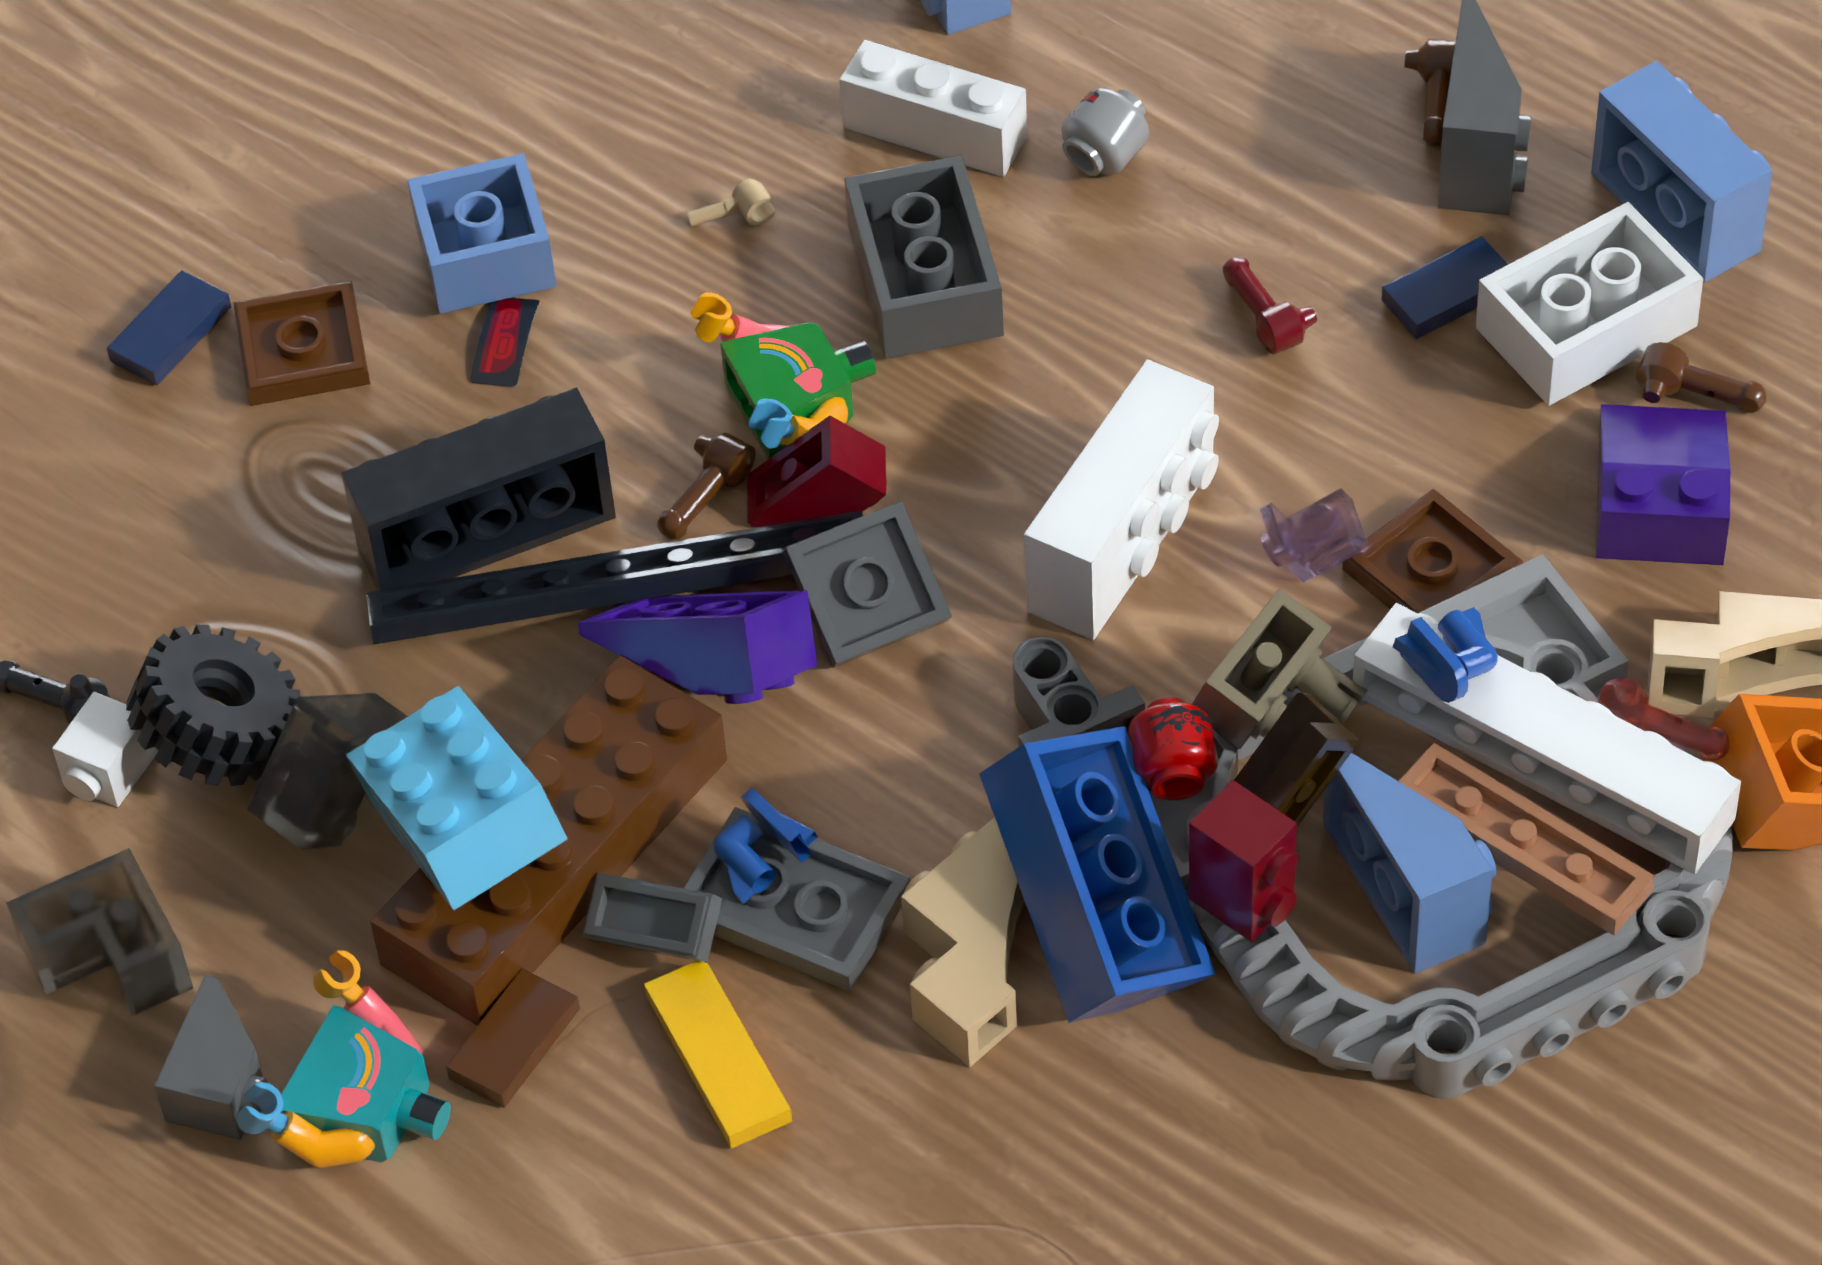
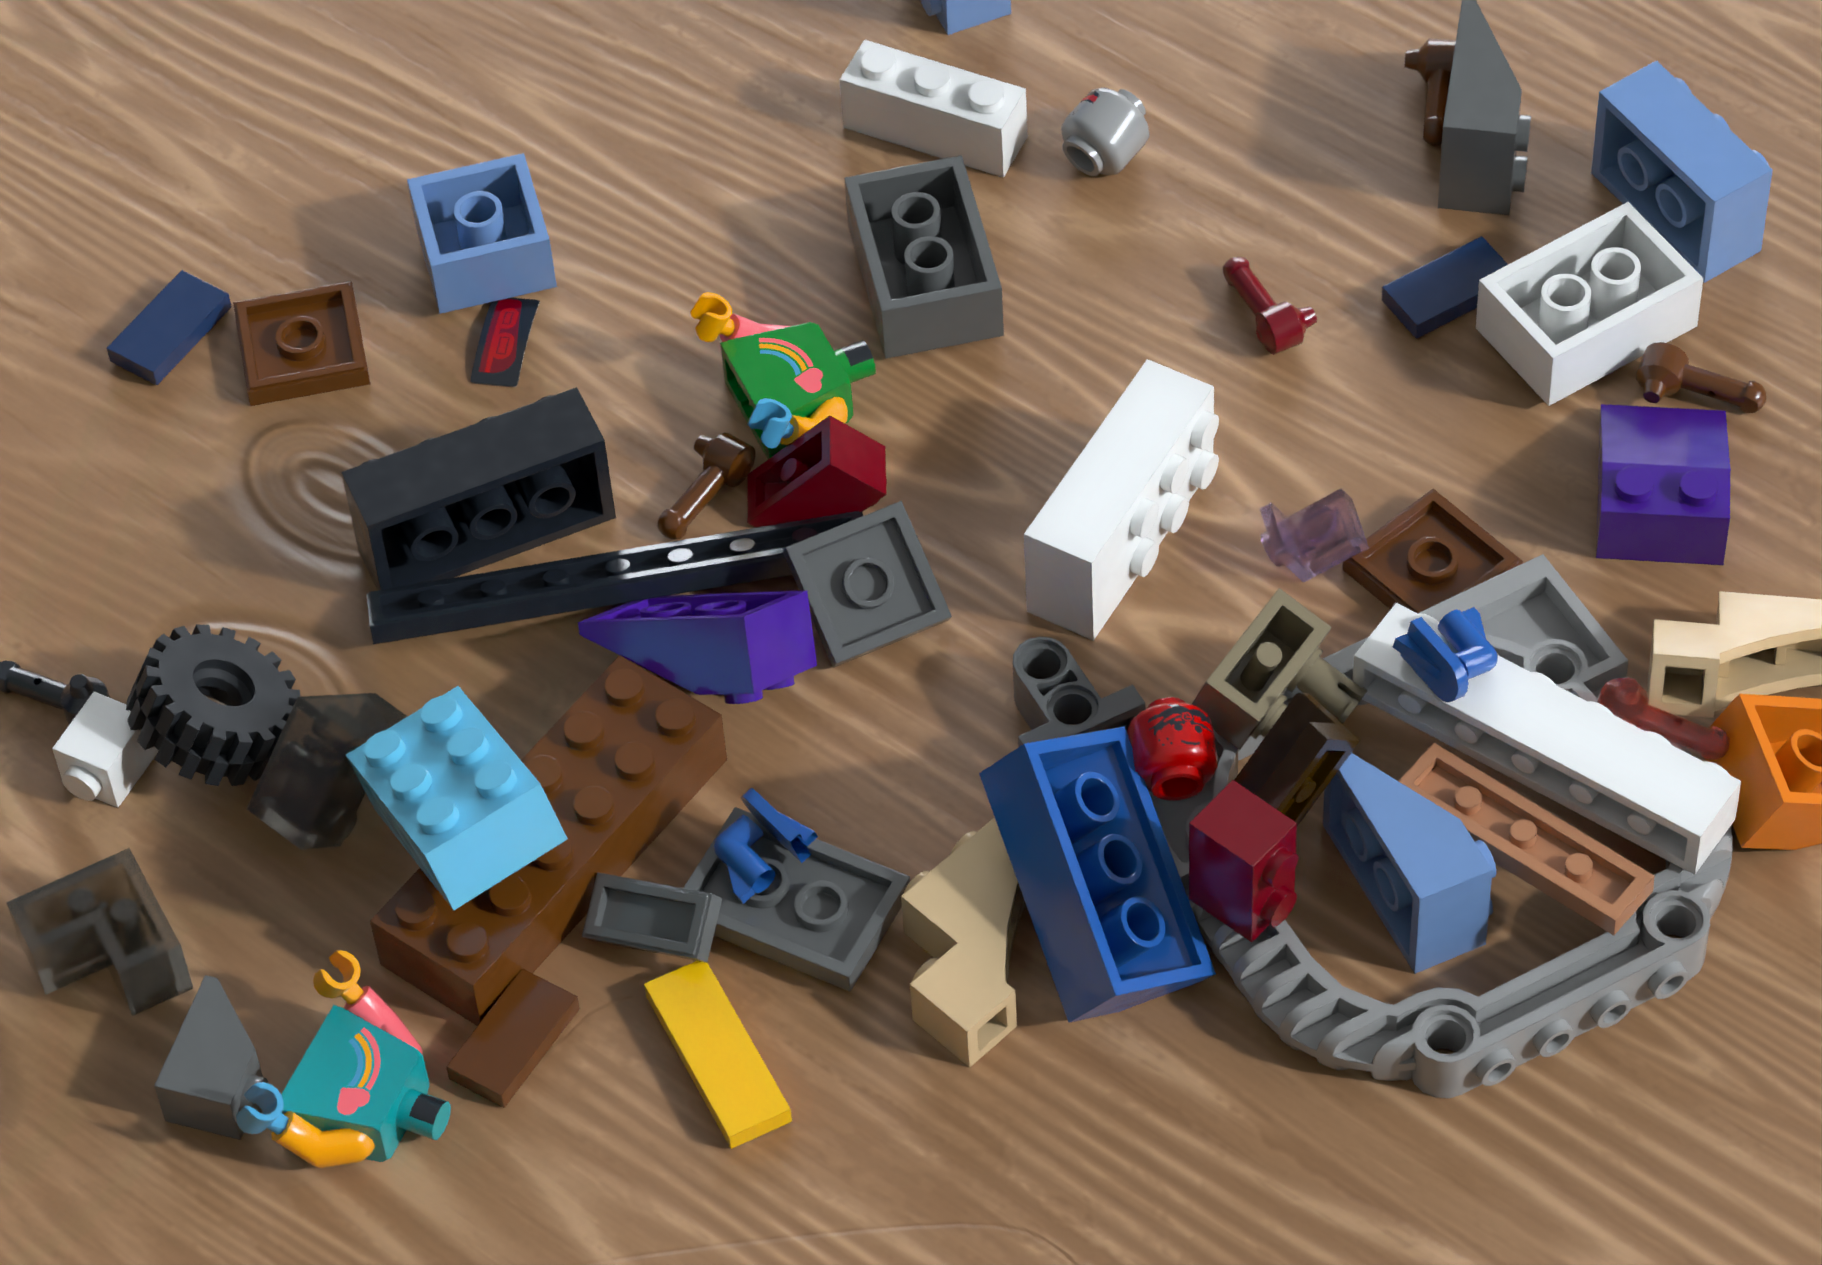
tan hand [687,179,775,226] -> none

